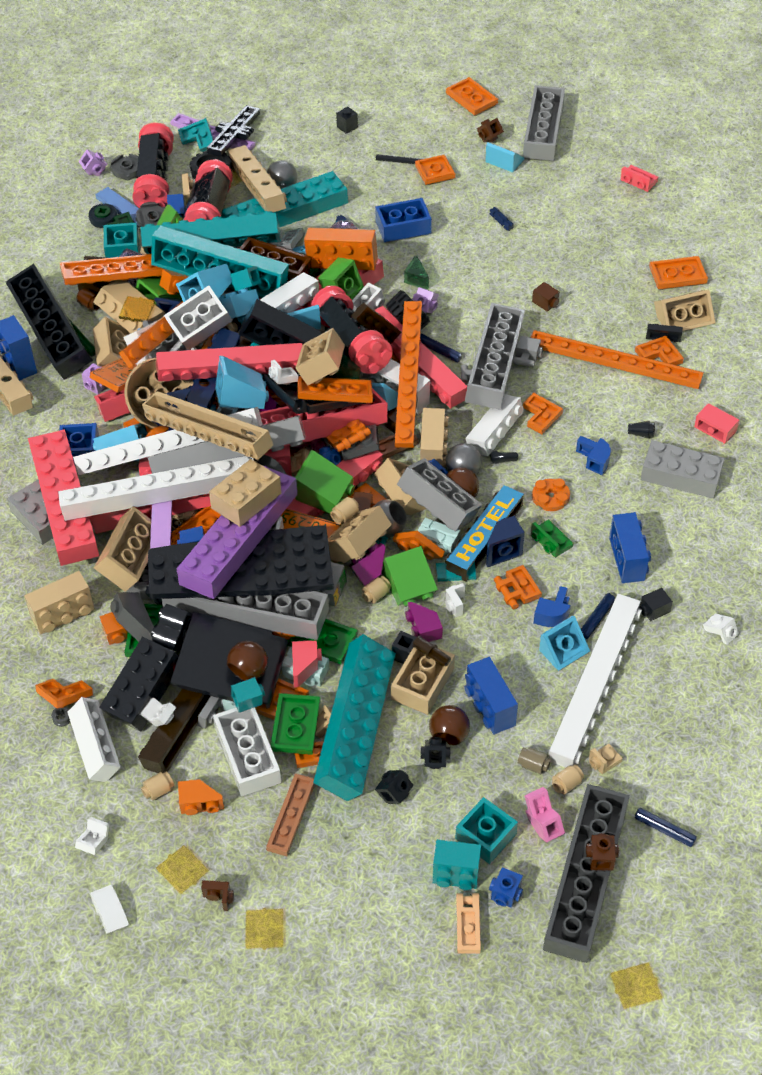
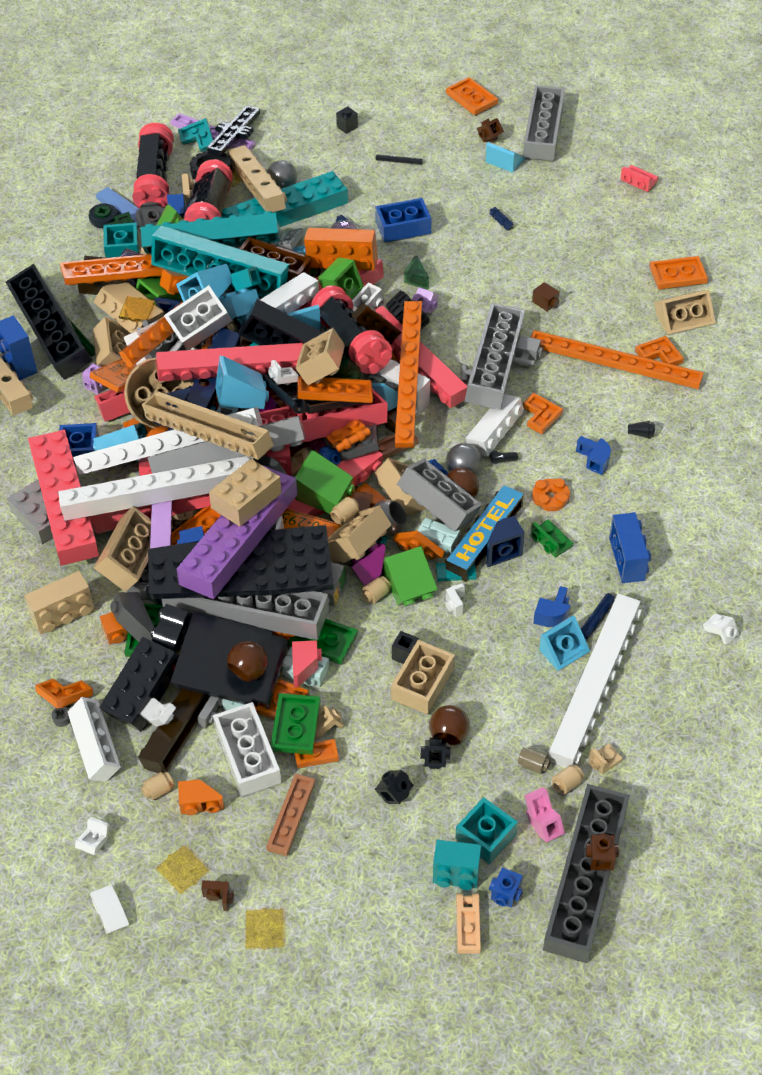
reddish brown brick [77,288,100,311] -> none
lavender brick [78,149,107,176] -> none
dark grey plate [111,154,138,180] -> none
teal brick [231,677,265,713] -> none
teal brick [313,634,396,801] -> none
magenta slope [405,602,443,642] -> none
dark brown axle [412,636,451,667] -> none
orange plate [415,154,455,185] -> none
dark blue axle [420,333,462,363] -> none
tan brick [420,408,448,467] -> none
blue brick [464,656,518,735] -> none
orange plate [494,565,542,609] -> none
clear yellow piece [610,963,662,1009] -> none
dark blue axle [635,808,697,847] -> none
black brick [639,587,673,621] -> none
light grey brick [641,440,725,499] -> none
black plate [646,324,683,342] -> none
coral brick [694,403,739,444] -> none

